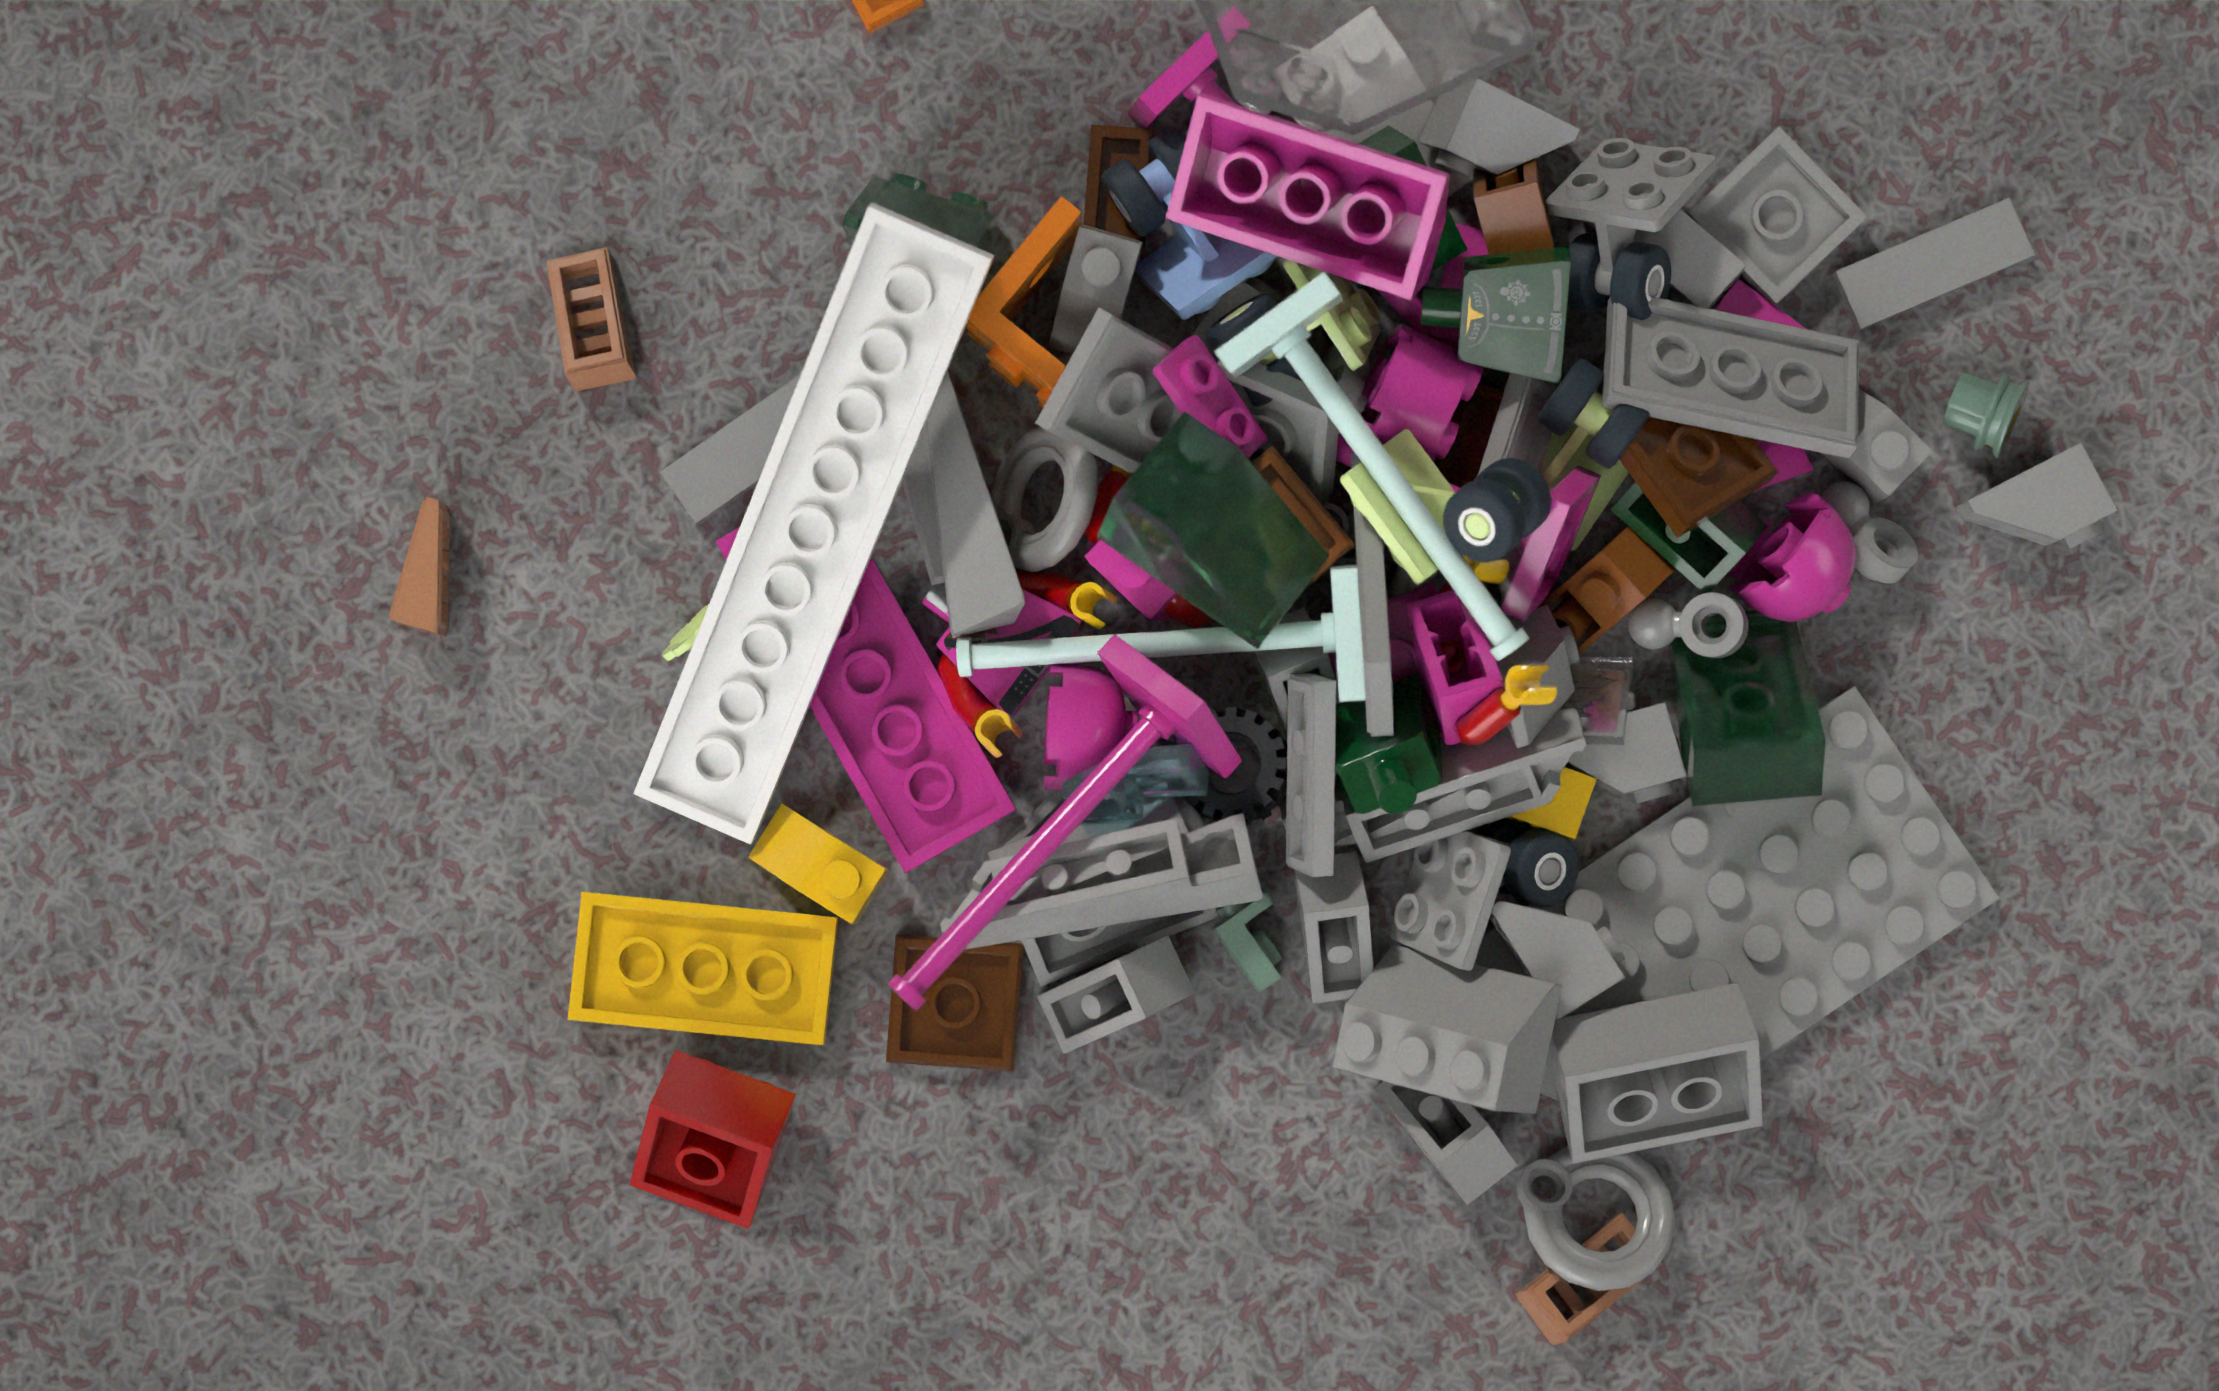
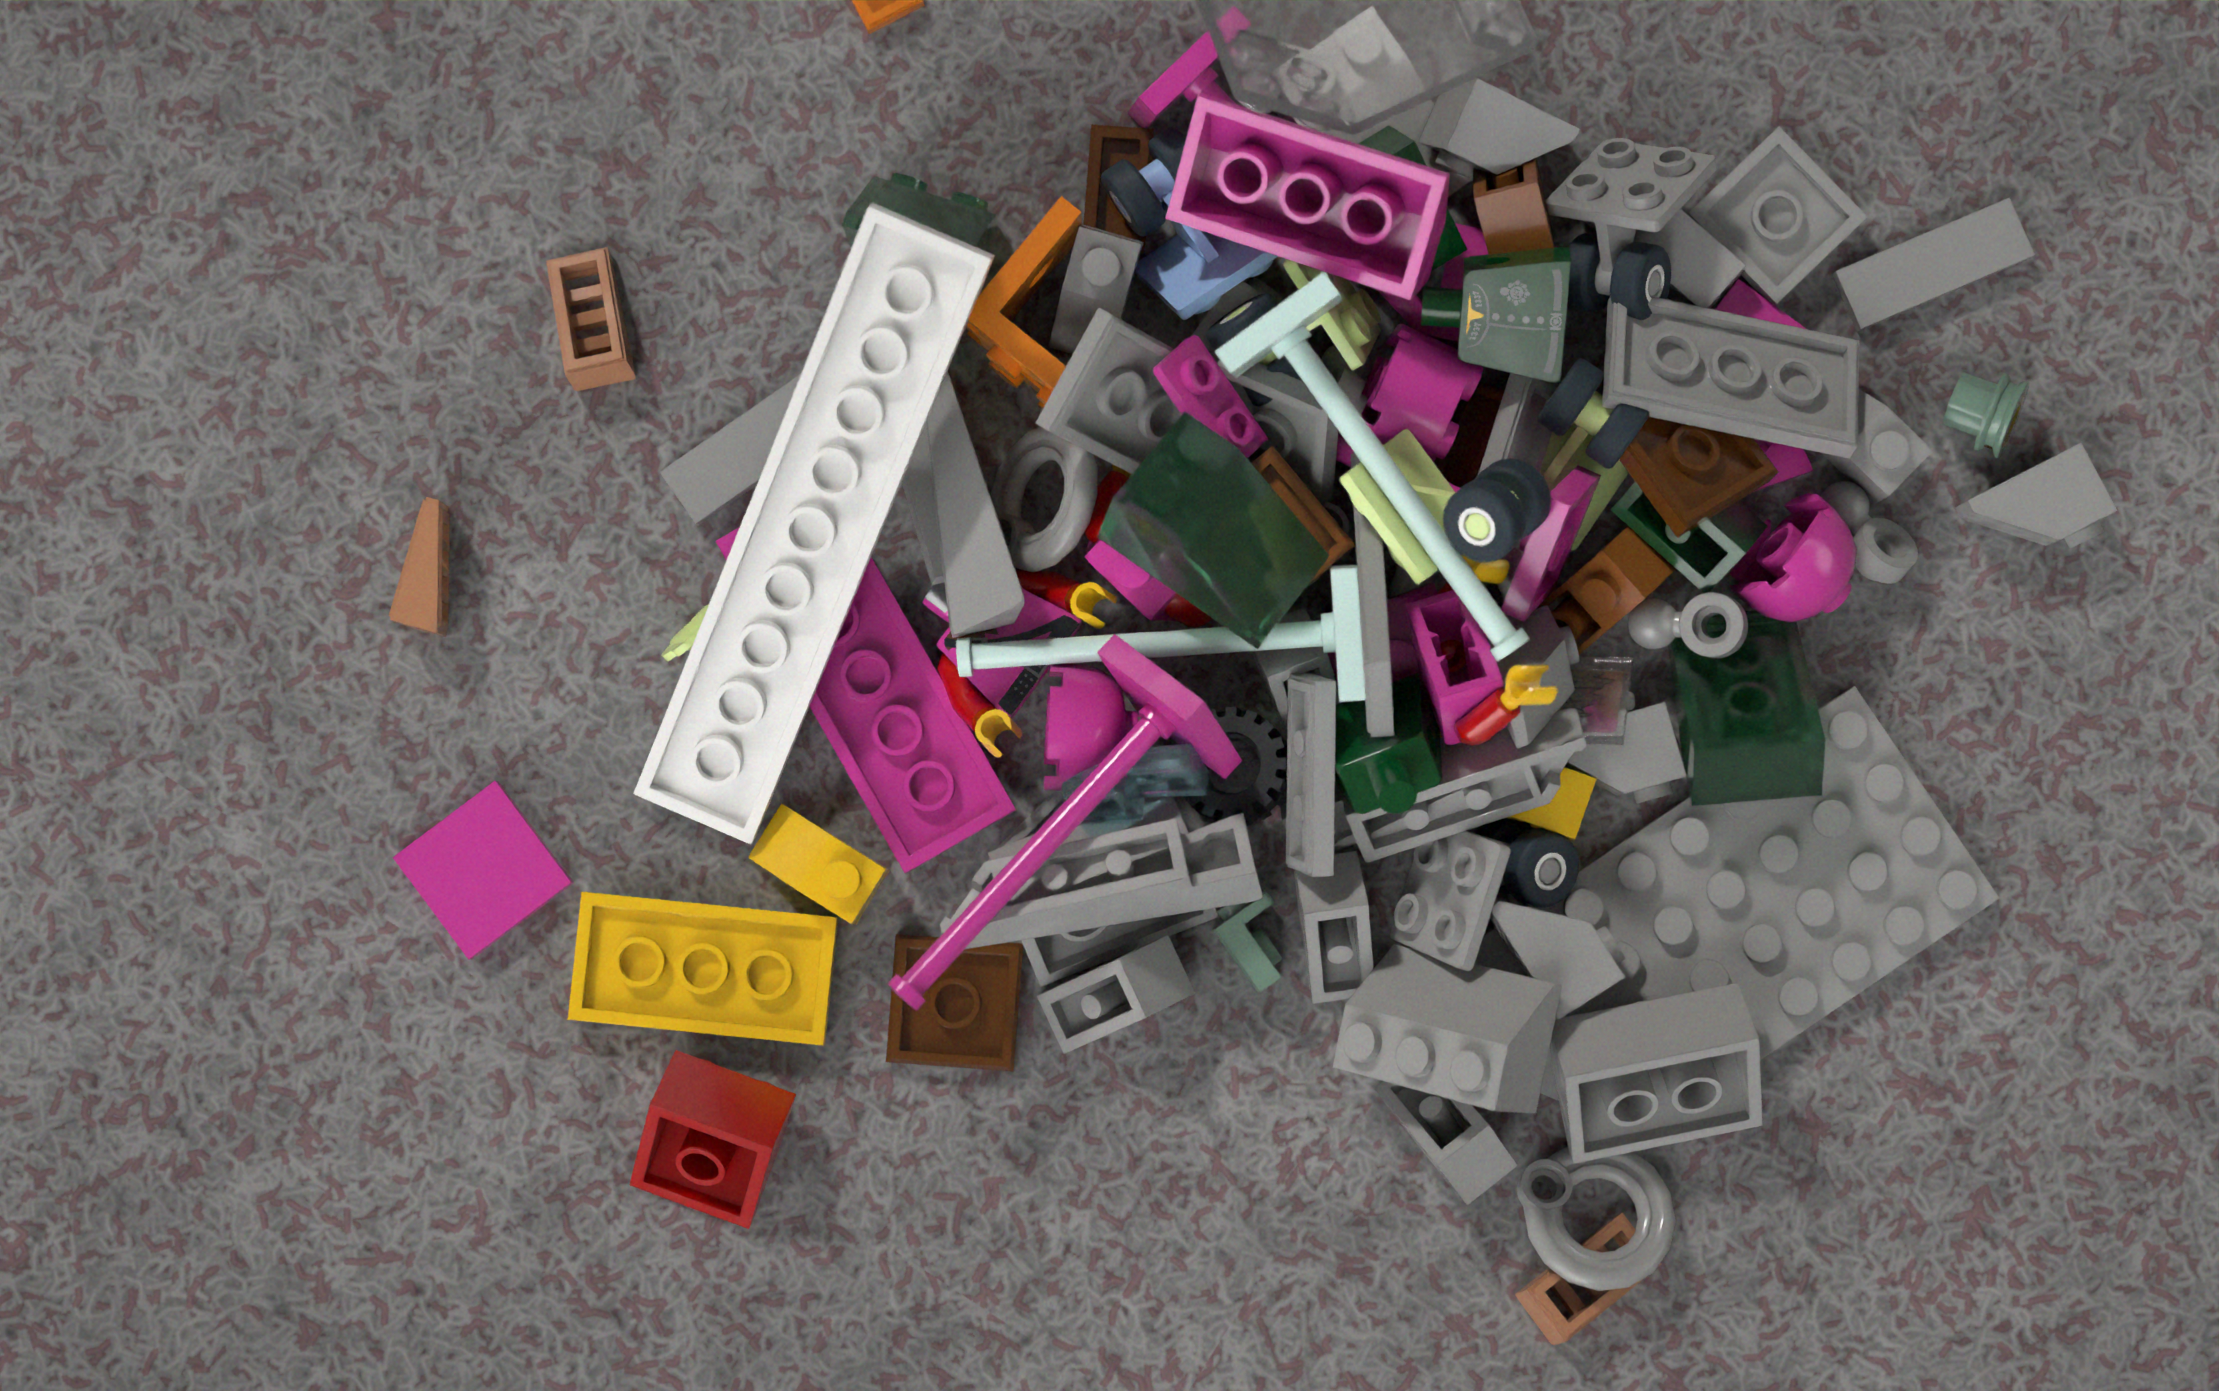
none -> dark pink tile [392,781,574,960]

